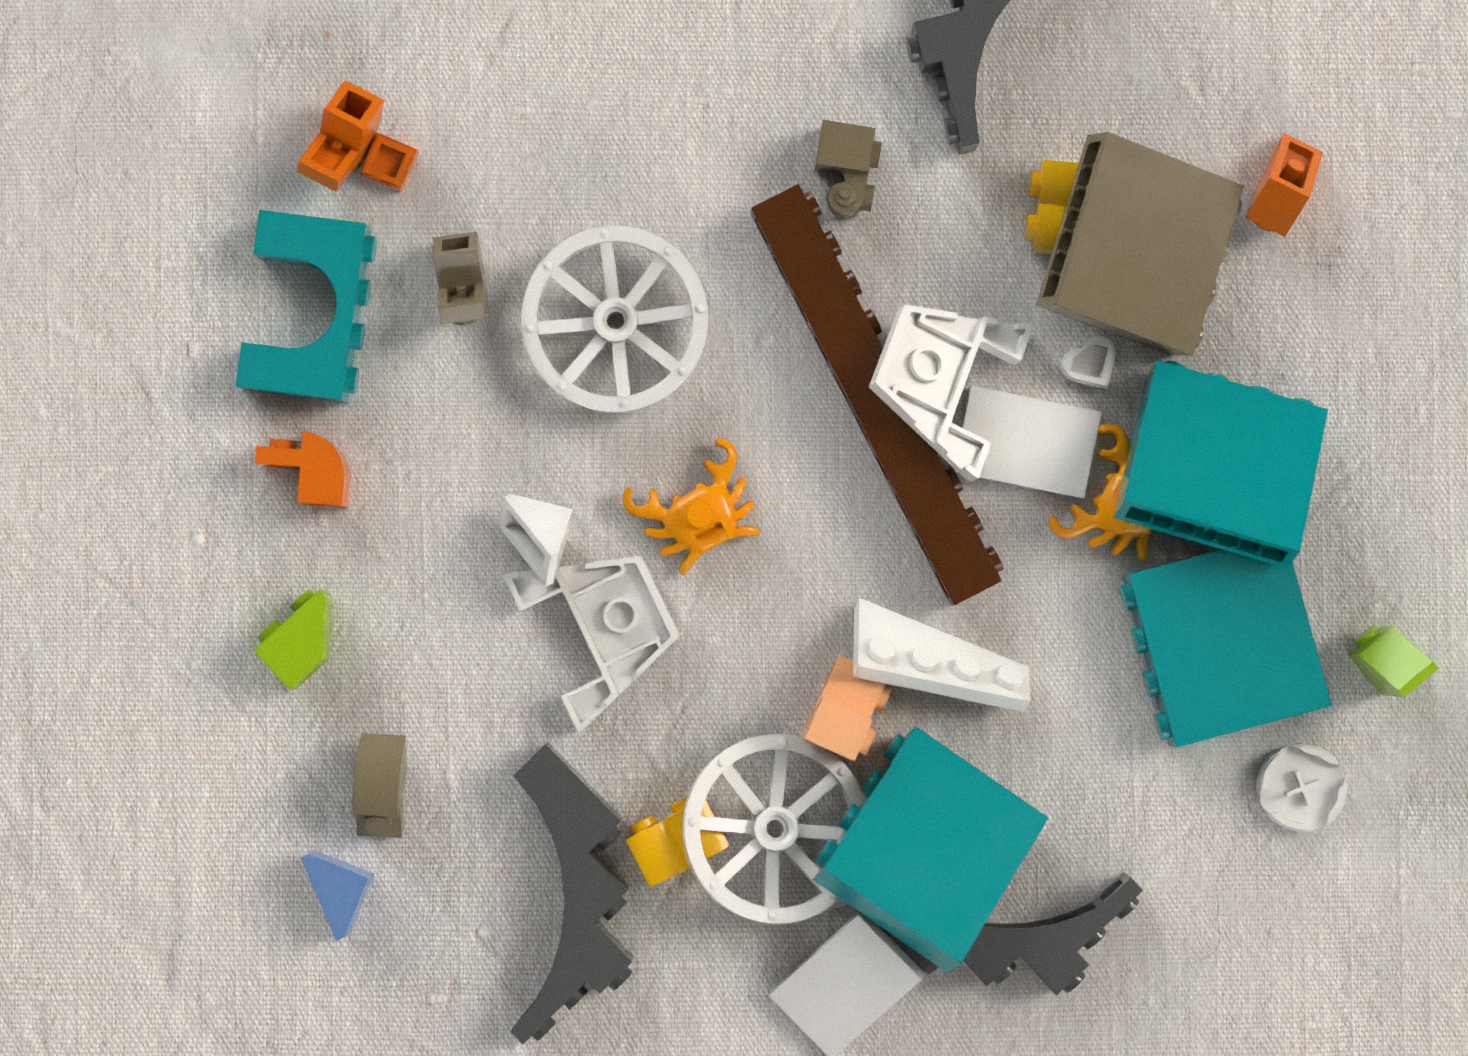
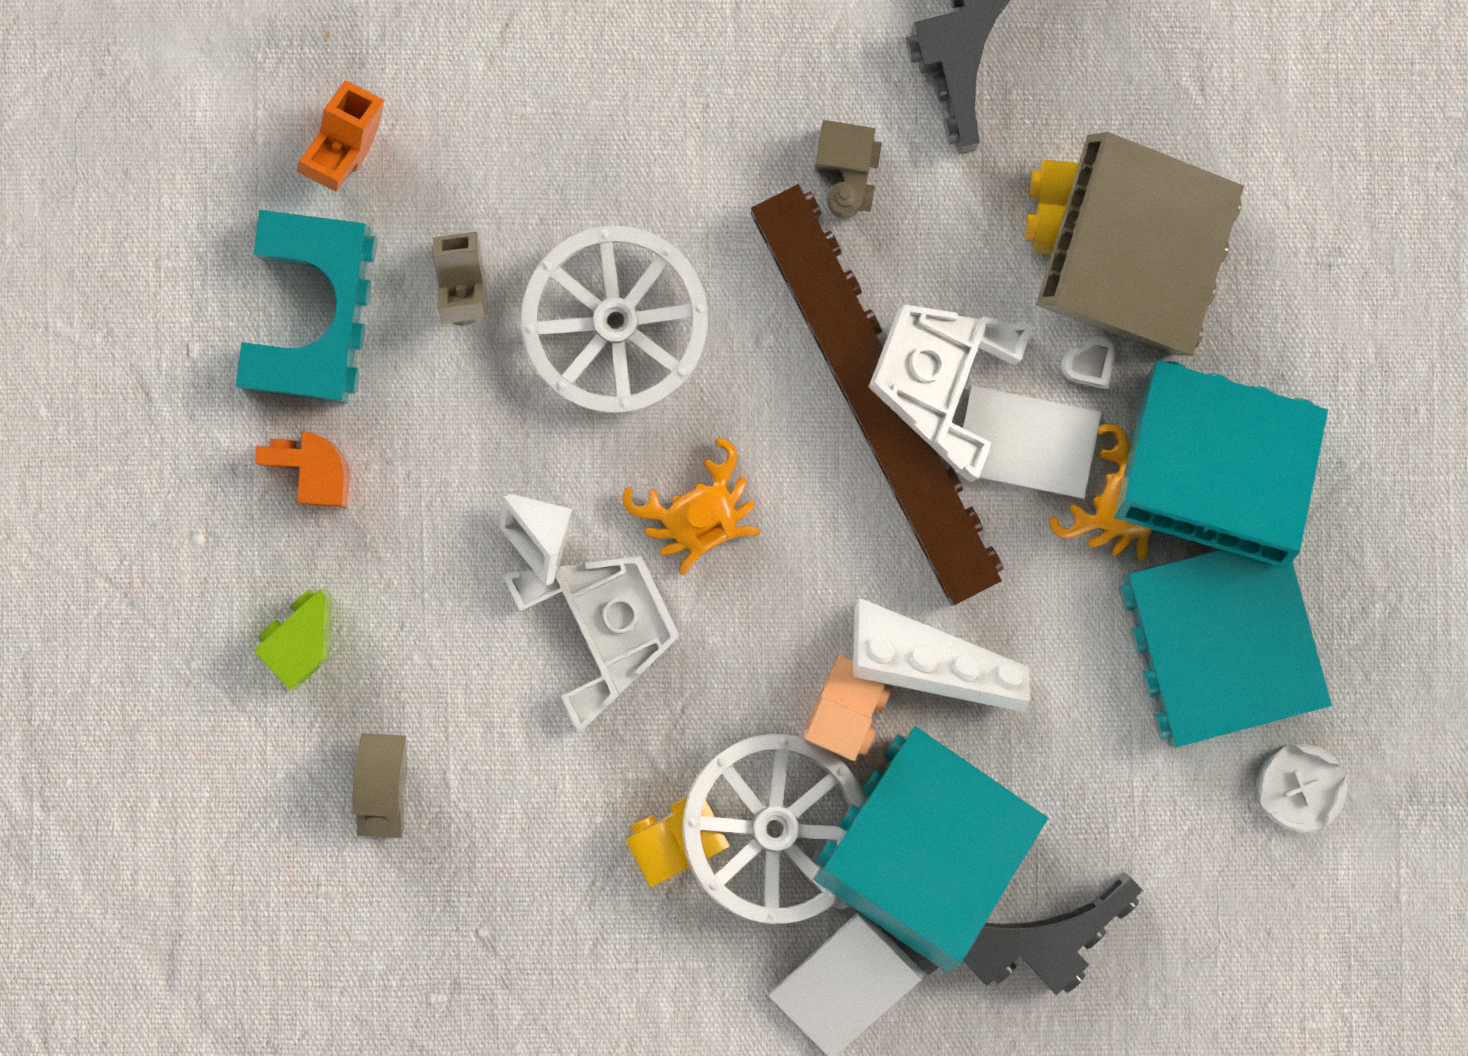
medium blue slope [301,851,374,941] -> none
orange tile [359,133,419,192] -> none
dark grey arch [510,742,634,1044] -> none
orange slope [1245,133,1323,237] -> none
lime slope [1348,625,1439,698] -> none

